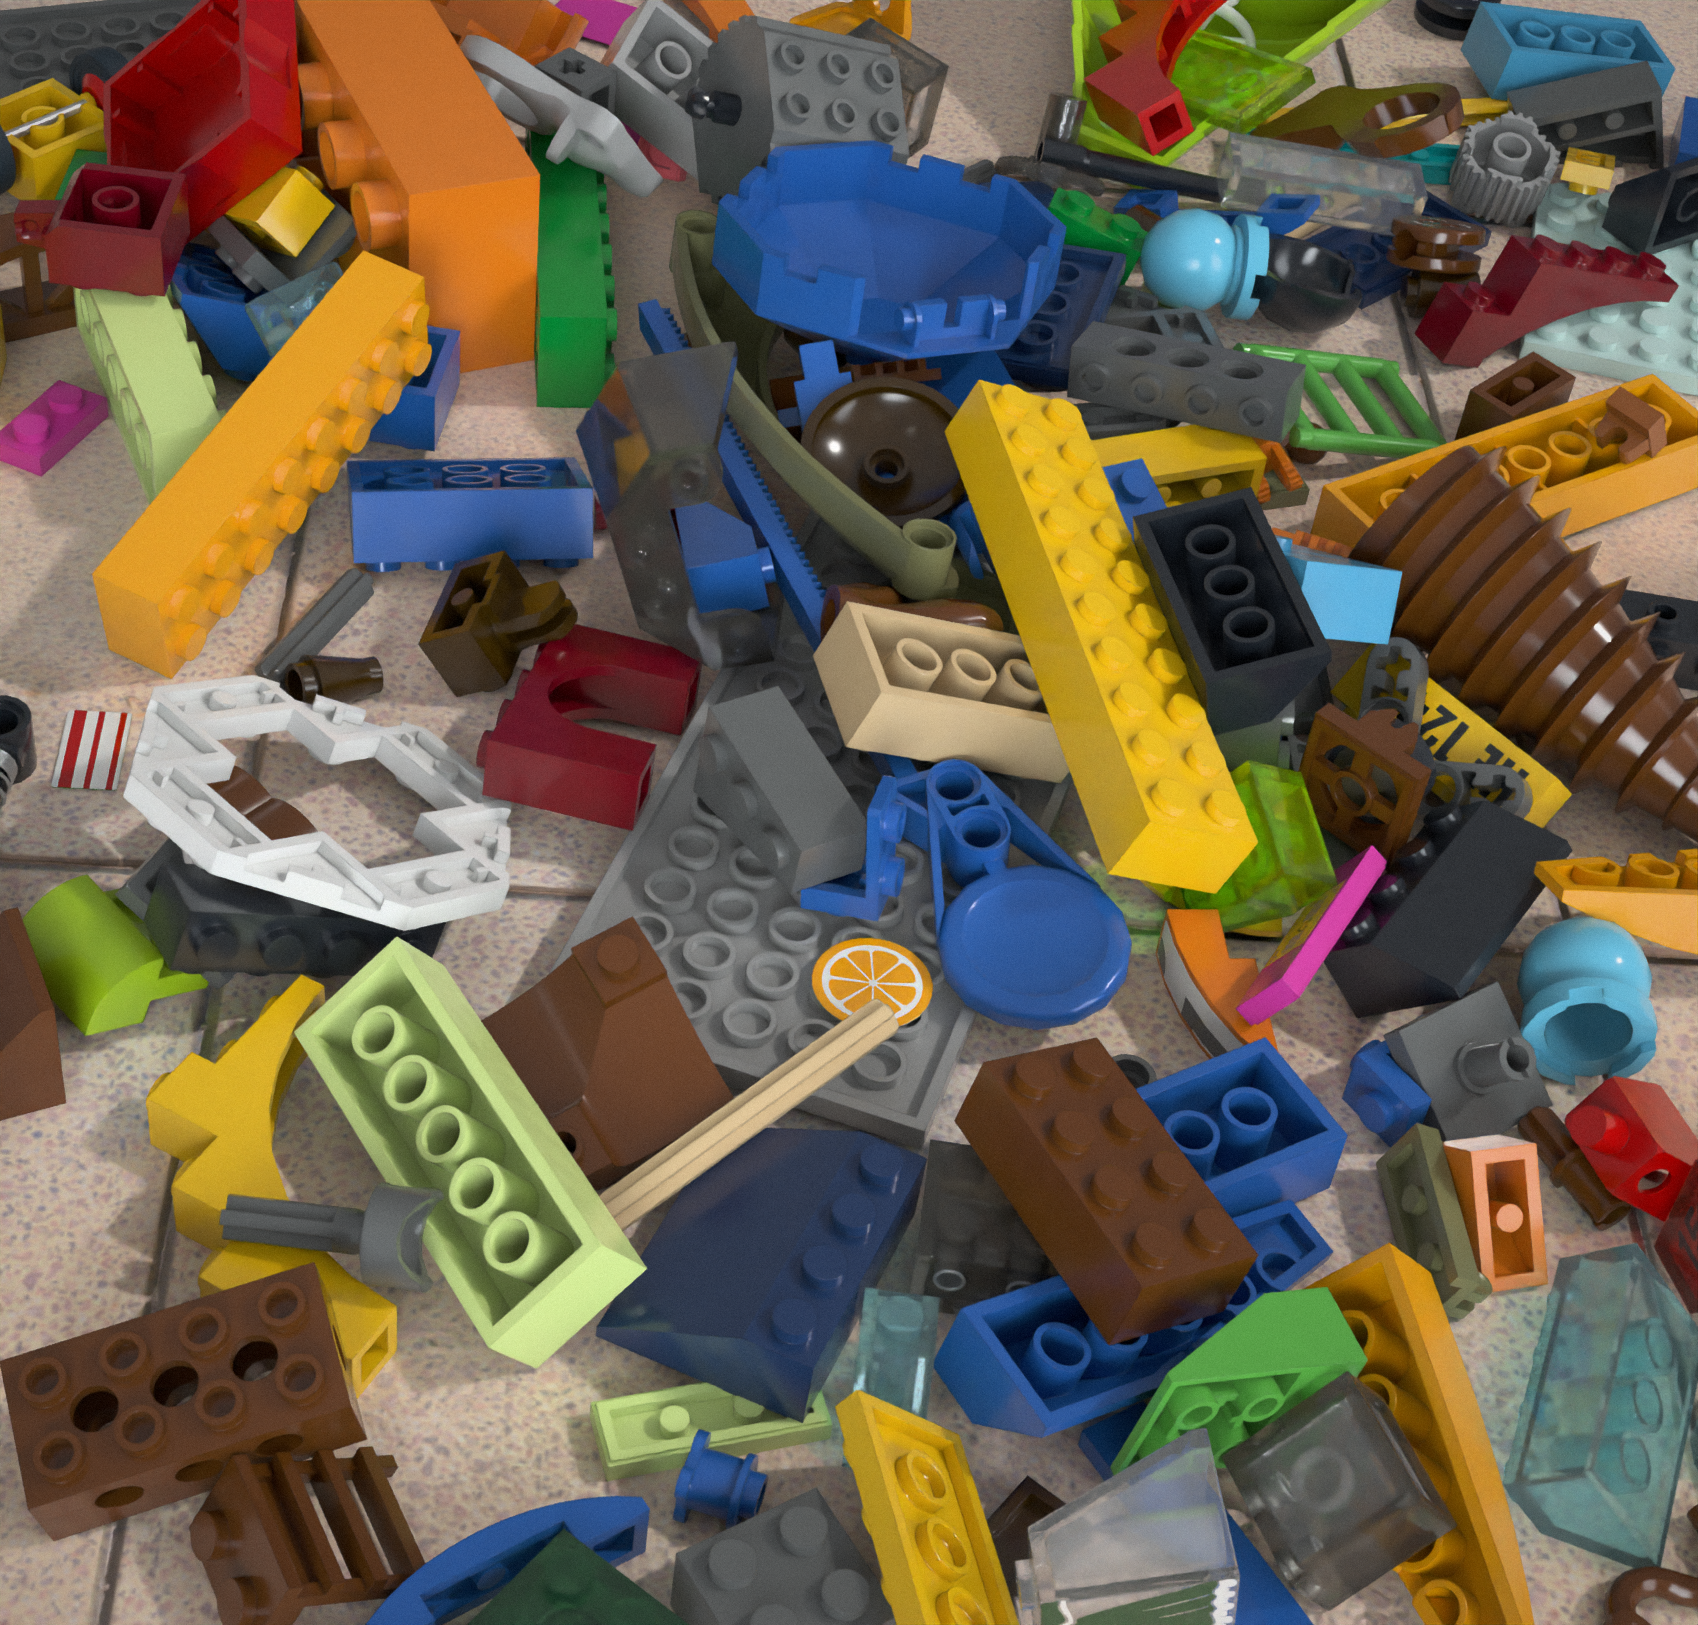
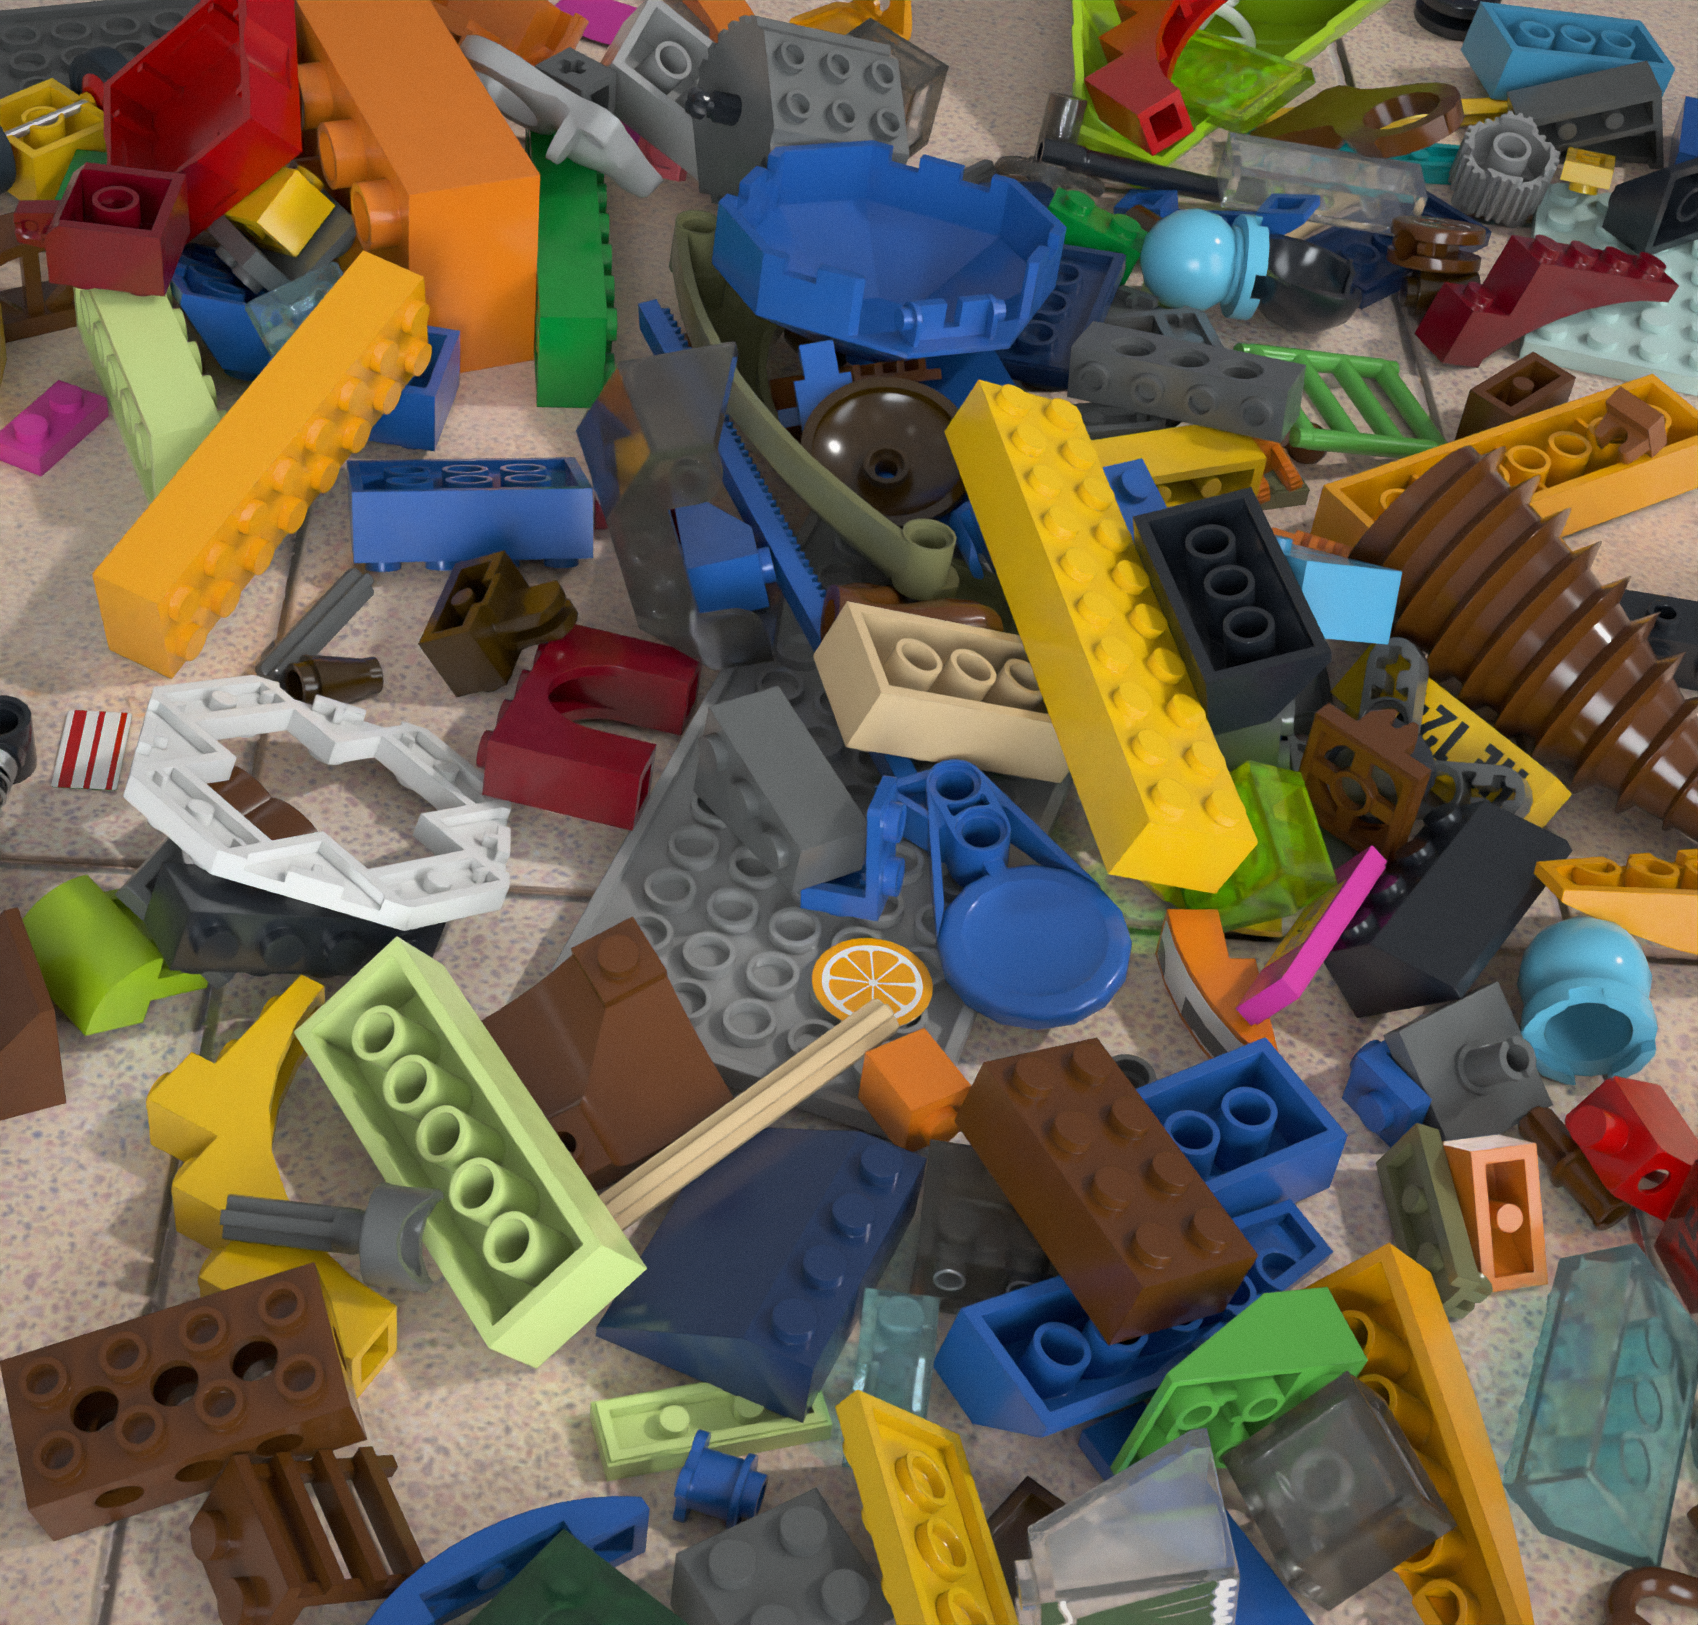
none -> orange brick [858,1028,971,1152]

